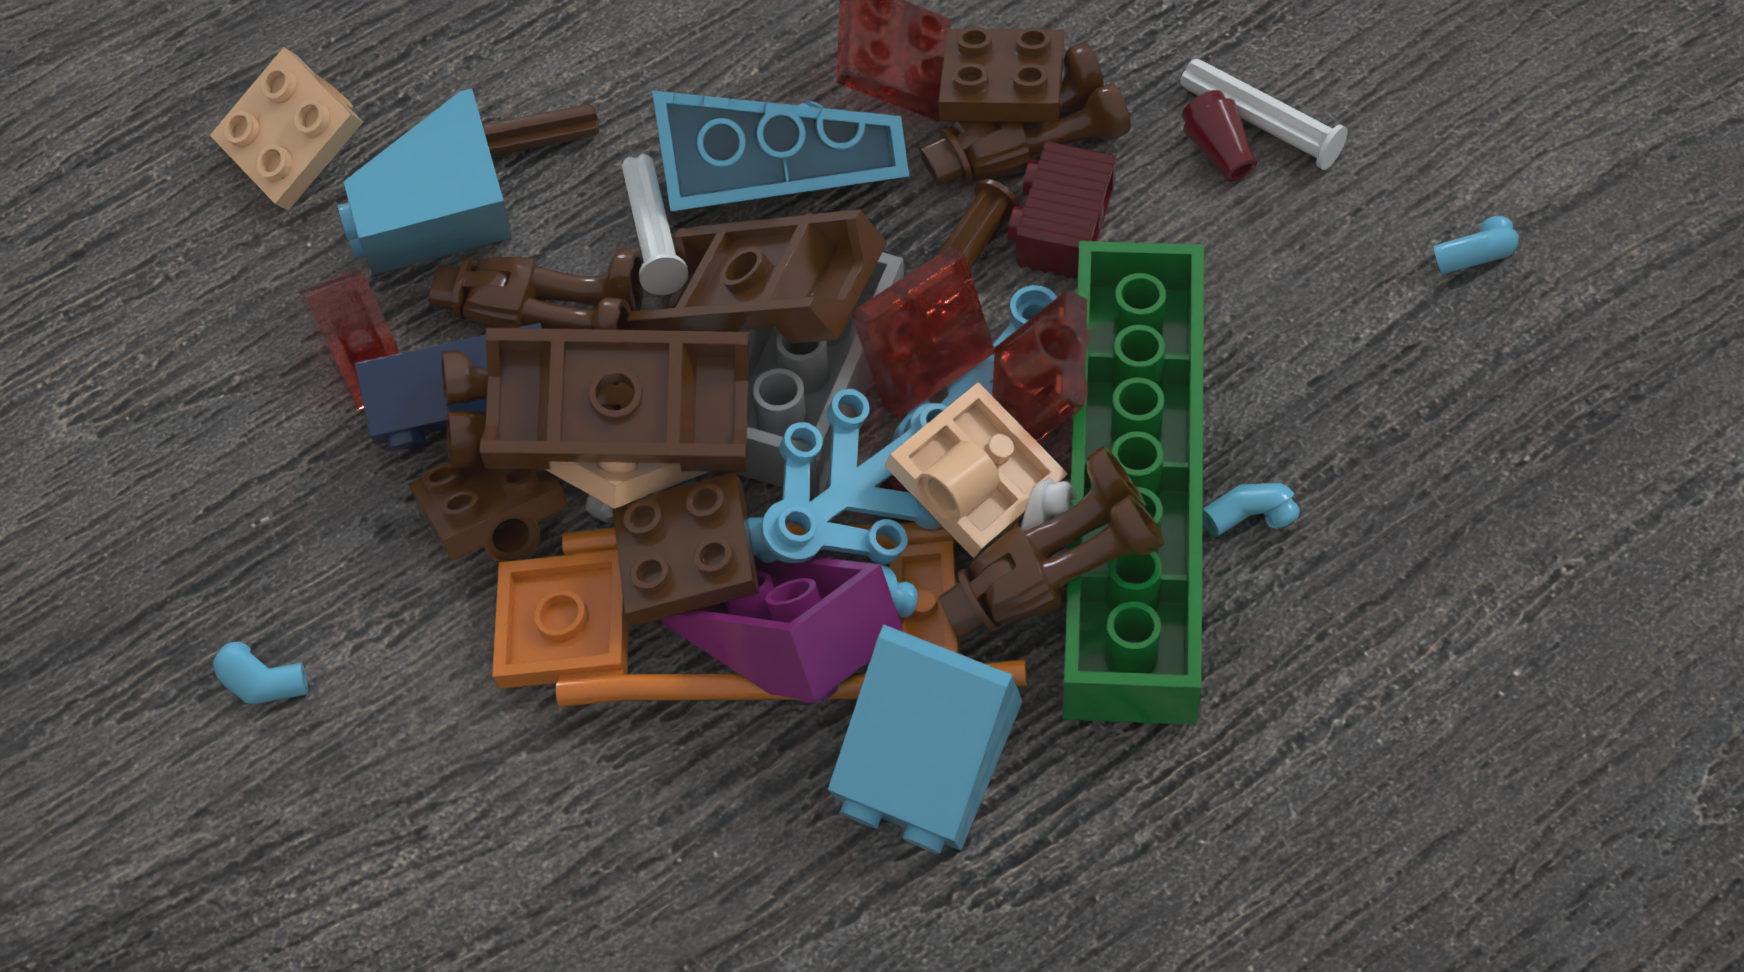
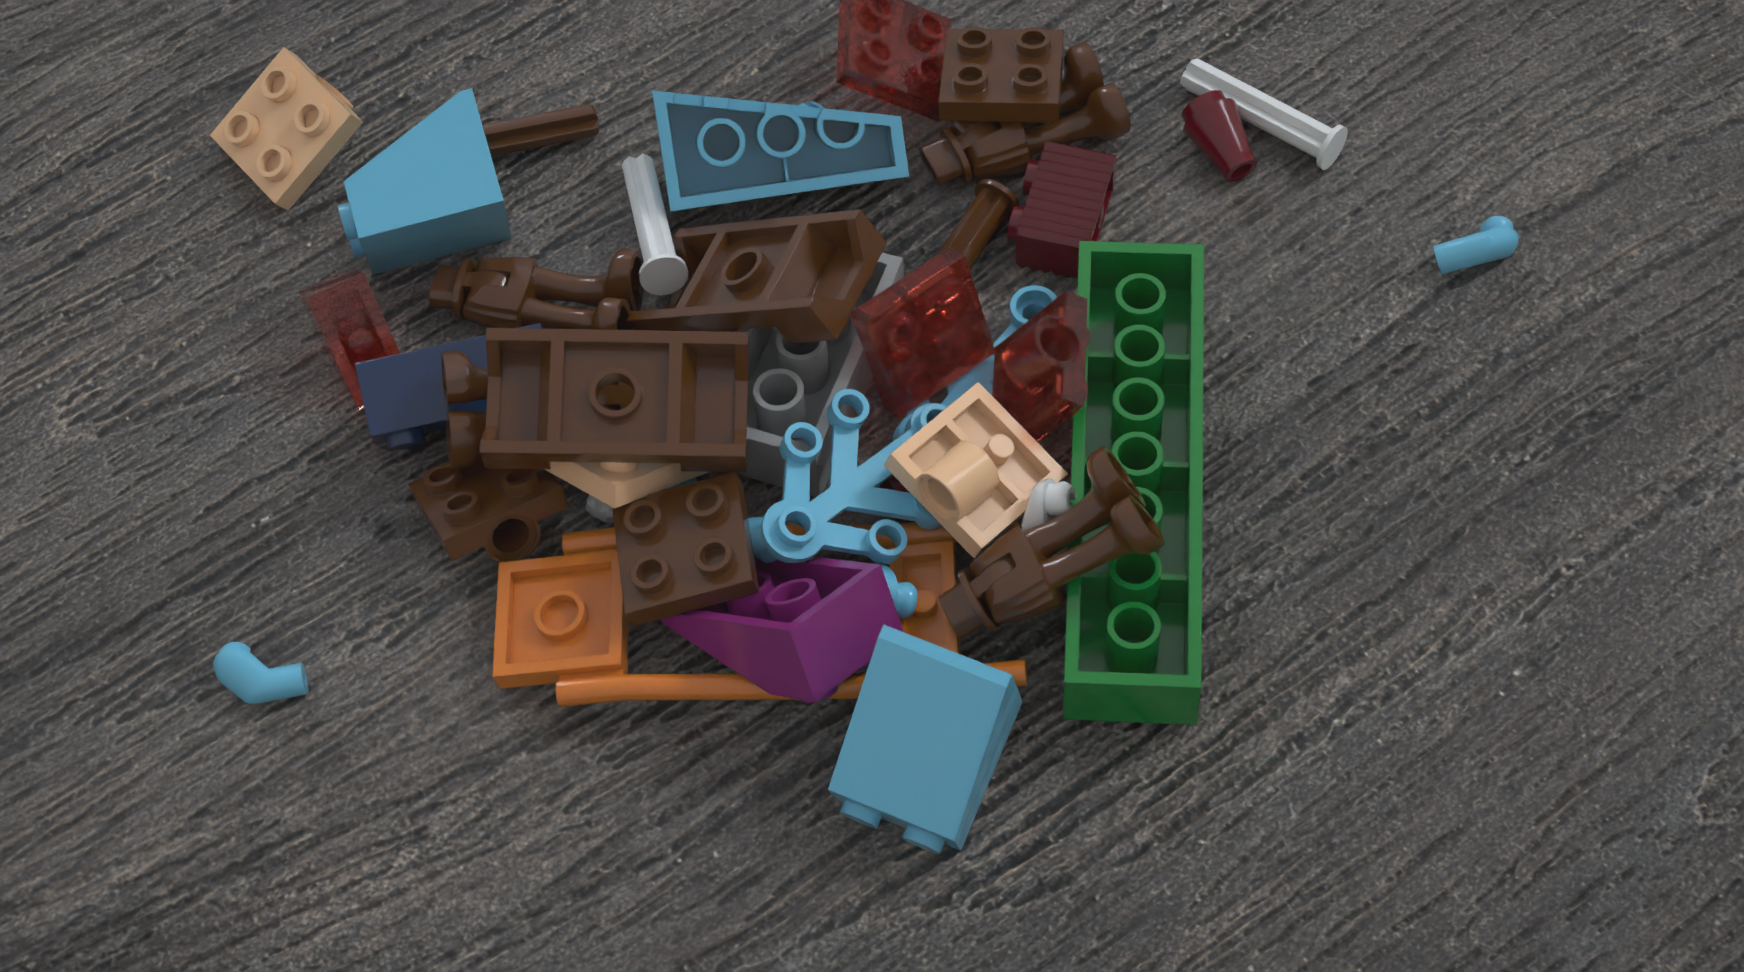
medium azure arm [1202,483,1300,537] -> none

